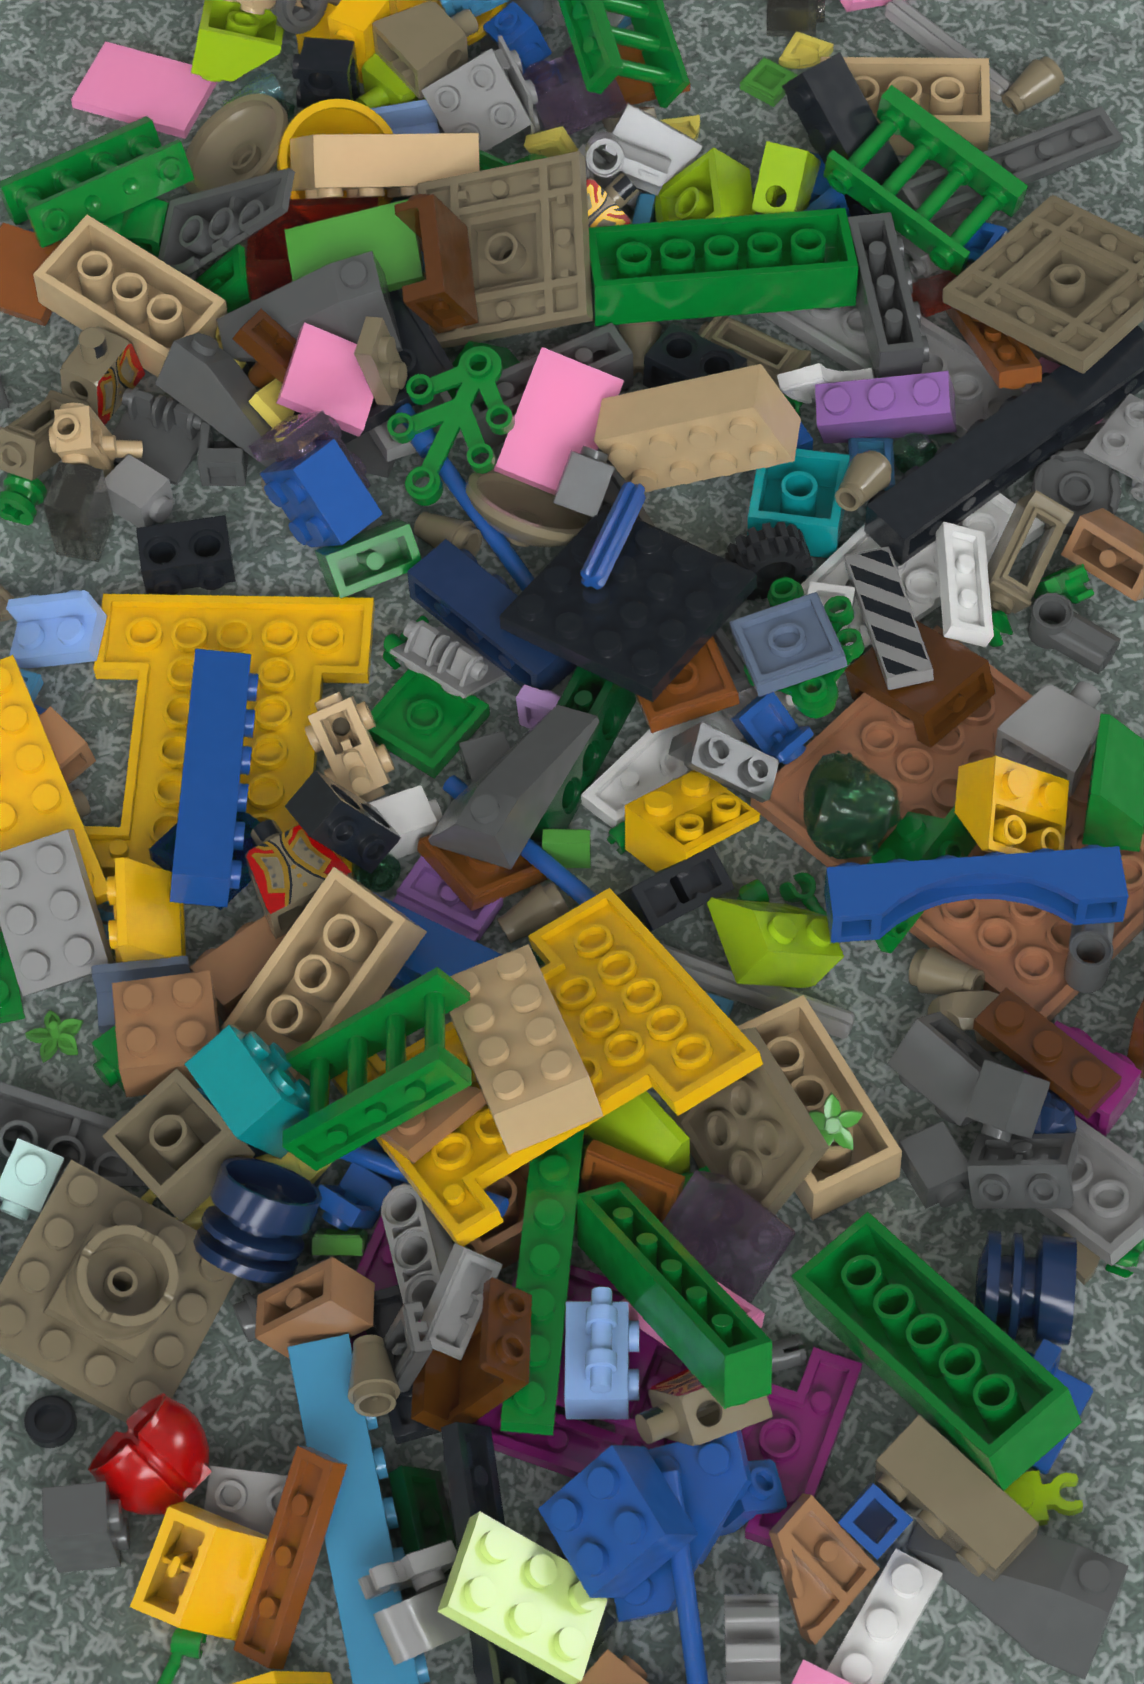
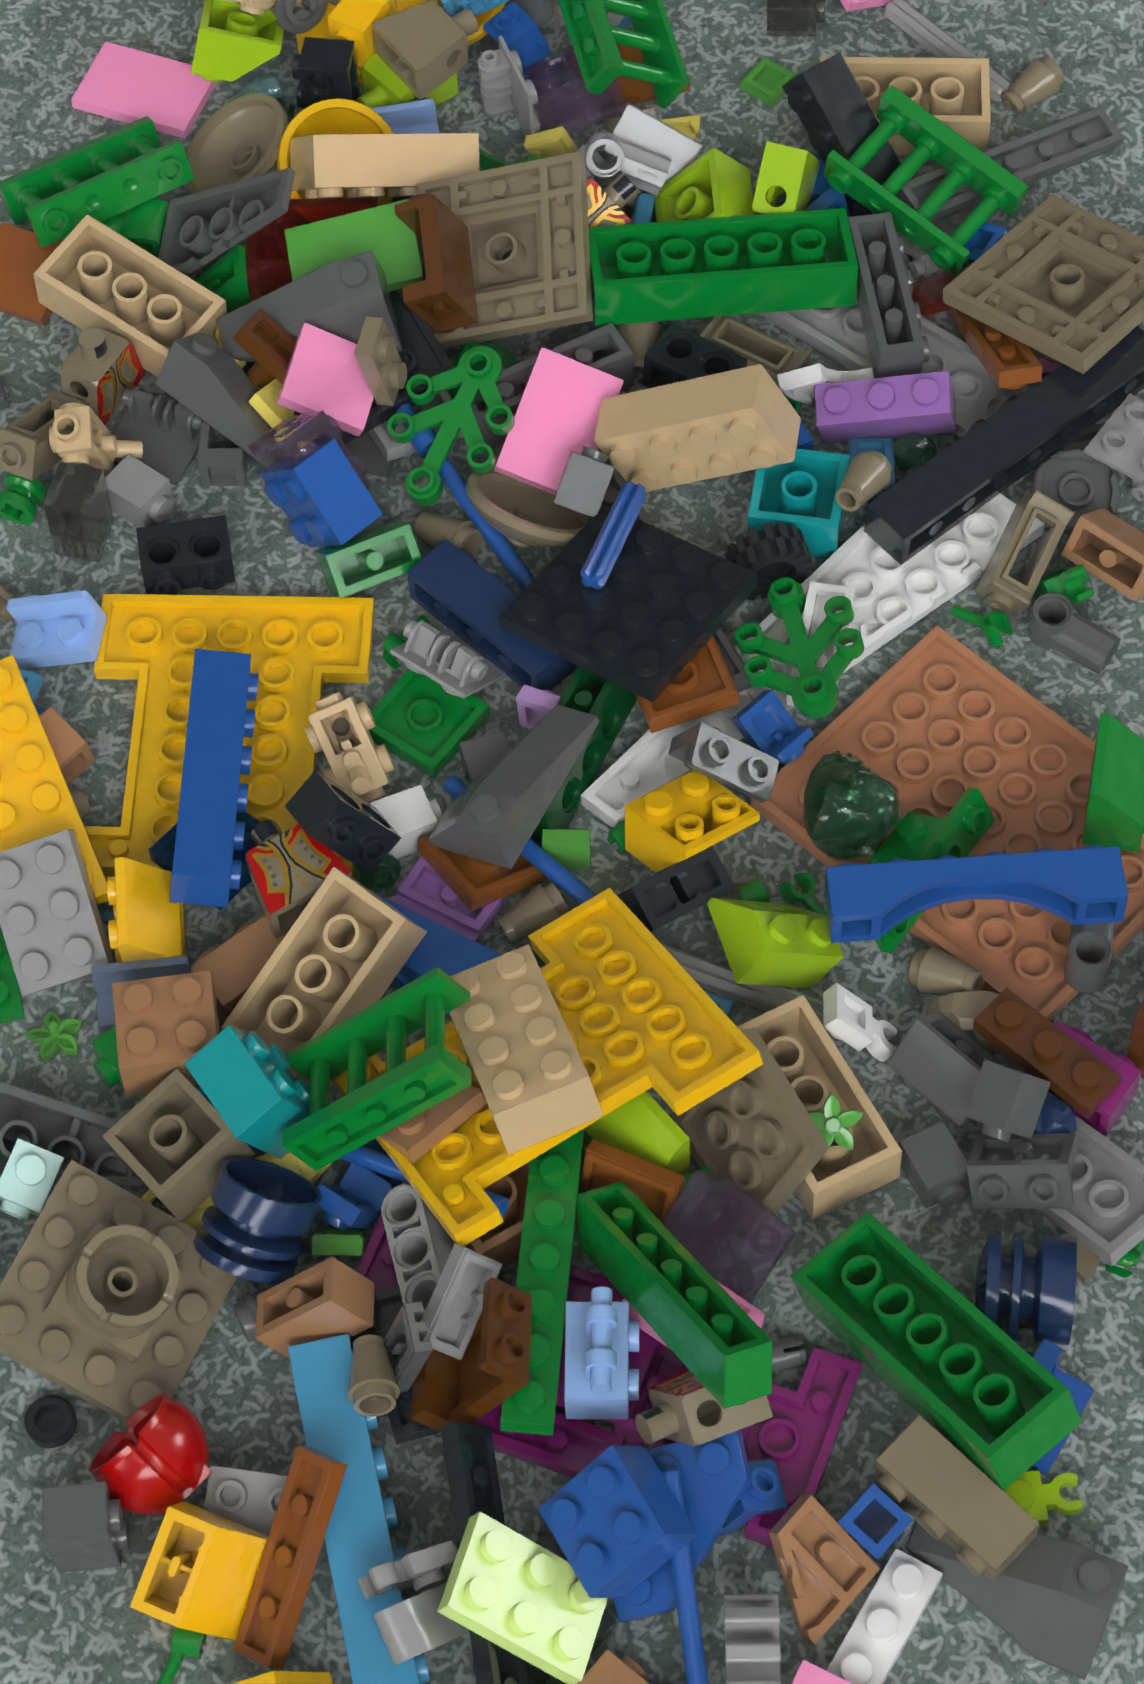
dark green plate [388,1465,458,1575] -> none
light grey hinge [421,48,533,152] -> none
sand blue plate [729,592,848,697] -> none
light yellow tile [779,31,834,69] -> none
light grey tile [844,546,934,690] -> none
reddish brown panel [845,620,996,748] -> none
white plate [936,522,994,647] -> none
yellow slope [954,756,1069,854] -> none
light grey torso [994,681,1101,797] -> none
none -> white plate [823,983,897,1062]

